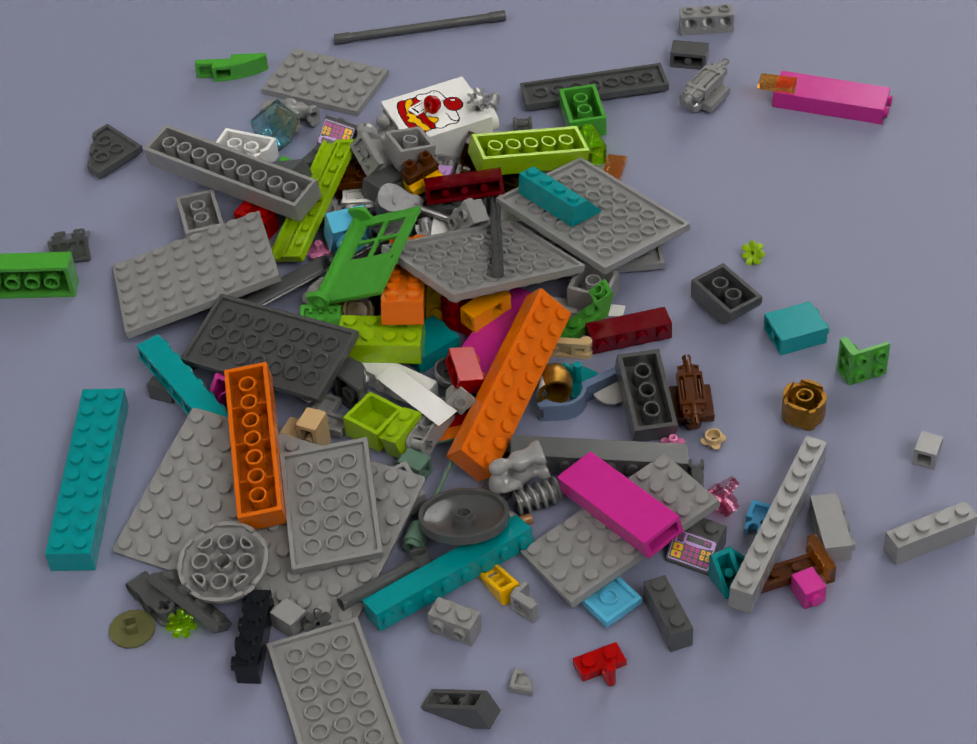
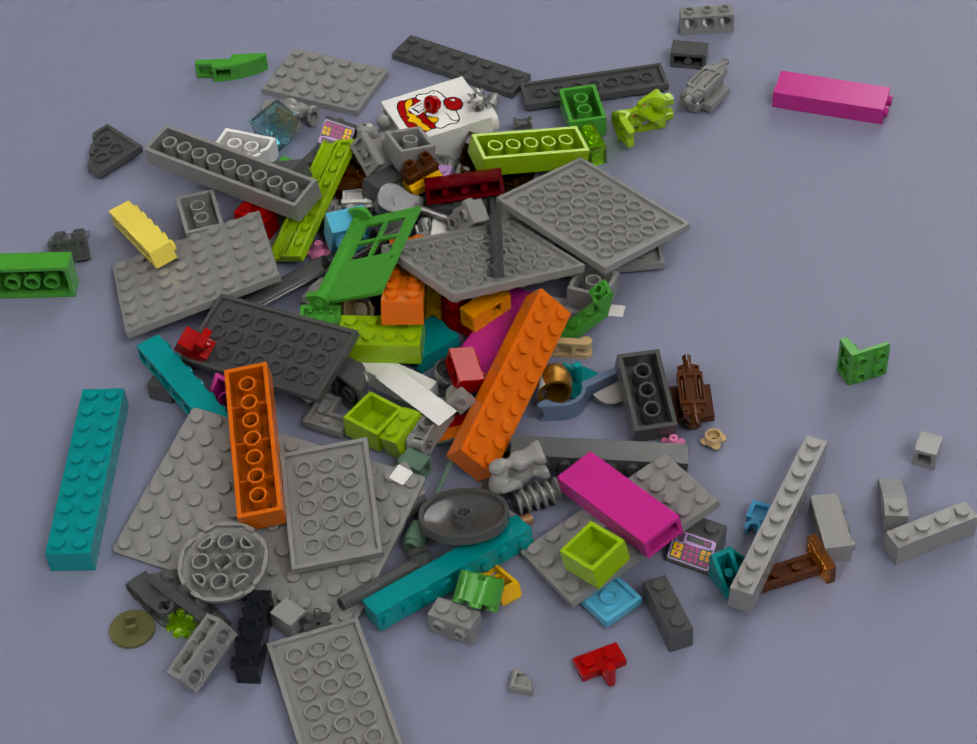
tan brick [280,407,331,445] -> none
dark grey piece [334,10,506,45] -> none
dark grey slope [421,689,501,729] -> none
light grey bracket [510,581,538,623] -> none
teal slope [518,166,601,227] -> none
dark red brick [585,307,672,354] -> none
clear orange tile [603,154,627,181] -> none
dark grey bar [688,459,704,487] -> none
dark grey brick [691,263,763,324] -> none
clear pink plant [708,476,740,517] -> none
lime plant [742,240,765,265] -> none
clear orange tile [758,73,798,94] -> none
teal brick [764,301,829,355] -> none
pearl gold brick [782,379,827,431] -> none
dark pink brick [790,567,827,609] -> none
none -> light yellow brick [109,200,177,269]
none -> light grey brick [166,613,238,694]
none -> red brick [174,326,216,362]
none -> white sticker [389,465,413,485]
none -> dark grey plate [392,35,531,99]
none -> bright green brick [452,569,505,612]
none -> lime piece [559,521,630,589]
none -> lime hips [611,89,674,148]
none -> light grey slope [878,479,908,533]

